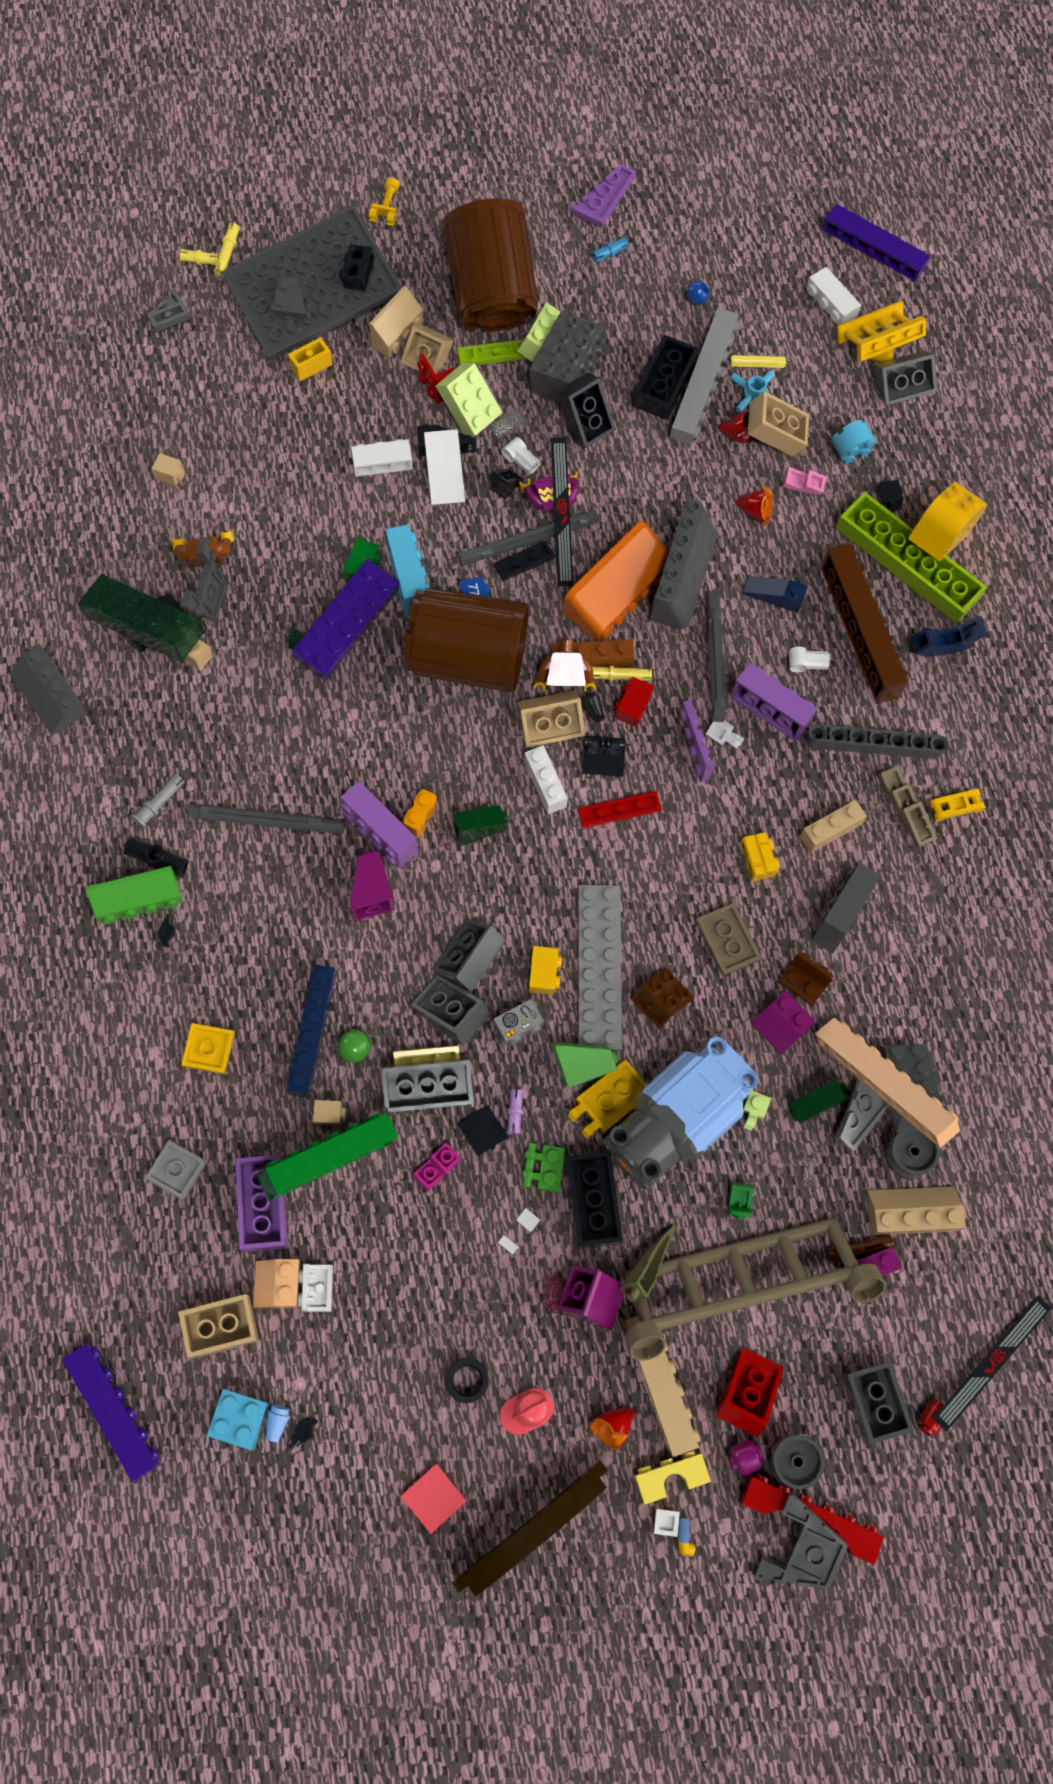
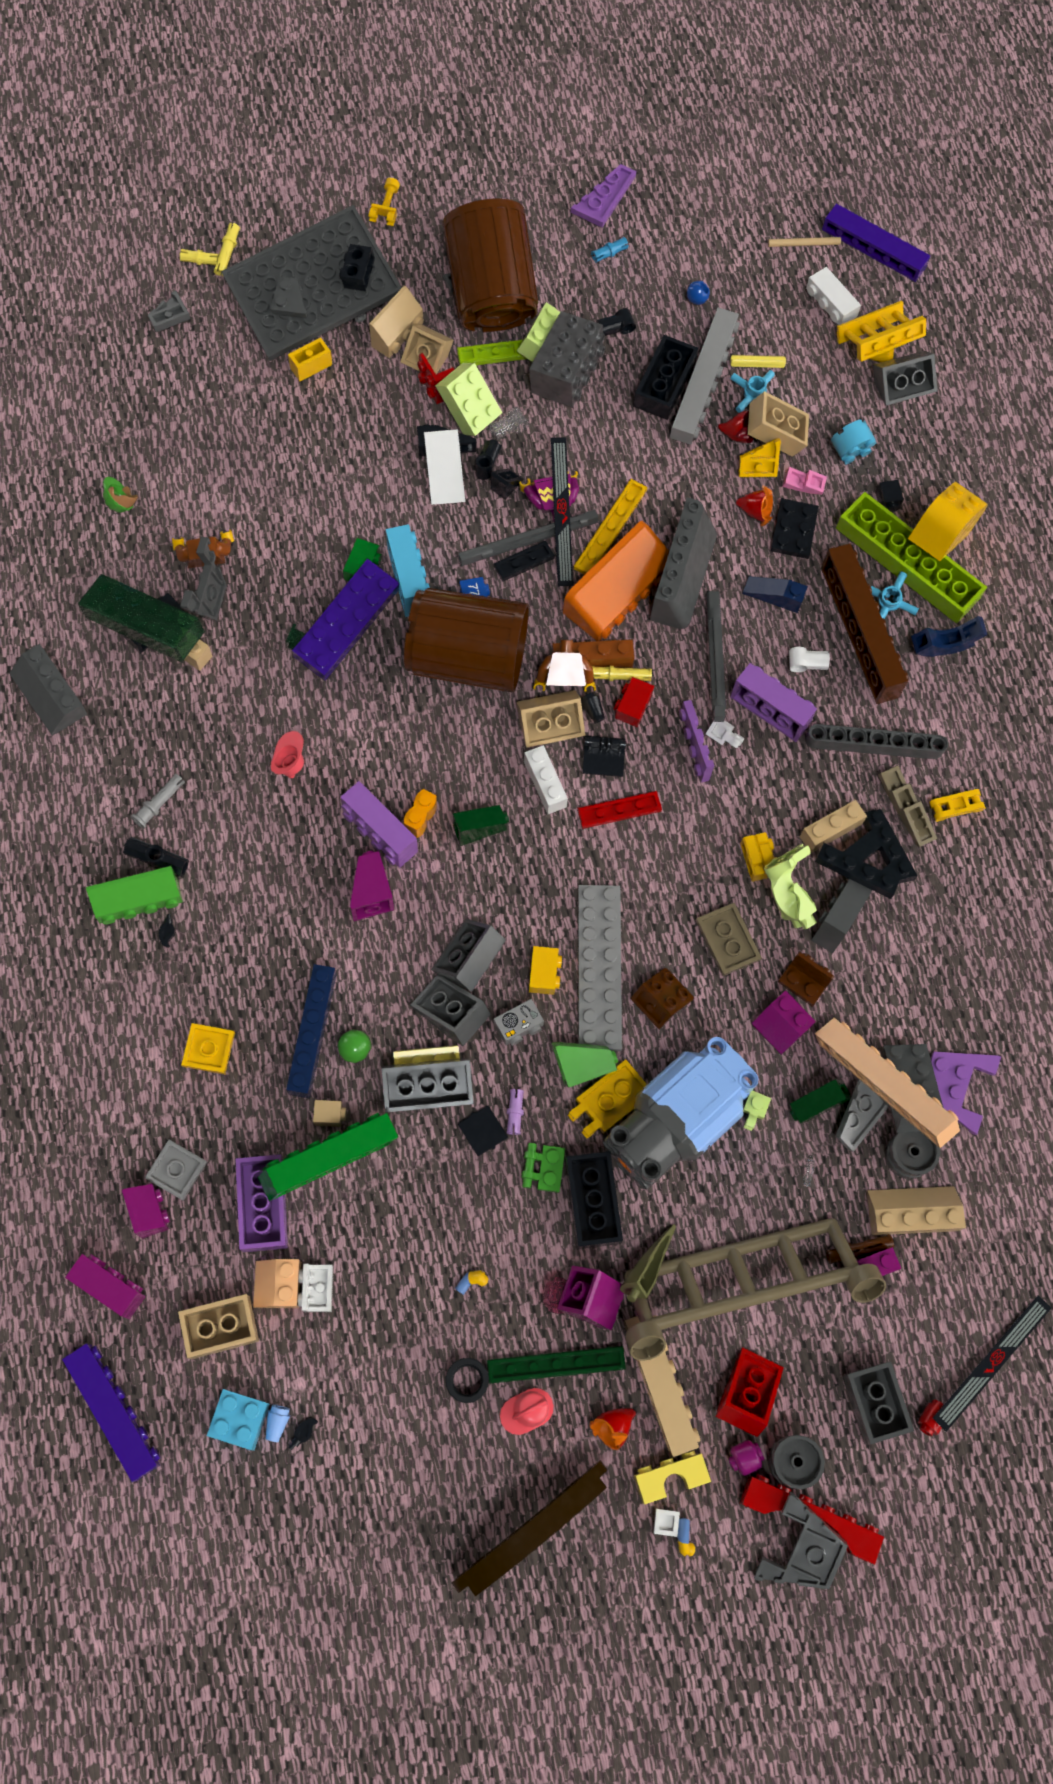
tan brick [152,453,185,486] -> none
dark grey piece [188,804,345,834] -> none
white brick [351,439,413,477] -> none
coral tile [401,1464,466,1534] -> none
dark pink slope [412,1143,461,1192] -> none
white sticker [498,1208,540,1255] -> none
white piece [501,437,540,475] -> none
black brick [556,373,616,448] -> none
green bracket [728,1182,754,1219] -> none
none -> magenta brick [65,1254,146,1320]
none -> bright green piece [103,476,138,513]
none -> magenta slope [122,1184,170,1239]
none -> coral piece [270,731,304,778]
none -> arm [455,1270,489,1295]
none -> black piece [475,439,502,480]
none -> dark green tile [487,1346,626,1384]
none -> yellow tile [574,479,648,575]
none -> black piece [596,308,636,336]
none -> yellow wing [738,438,781,477]
none -> yellowish green hips [764,844,817,929]
none -> tan bar [768,237,841,247]
none -> black plate [771,498,819,559]
none -> black plate [815,809,918,899]
none -> medium azure bar [871,572,919,619]
none -> medium lavender wing [931,1052,1001,1135]

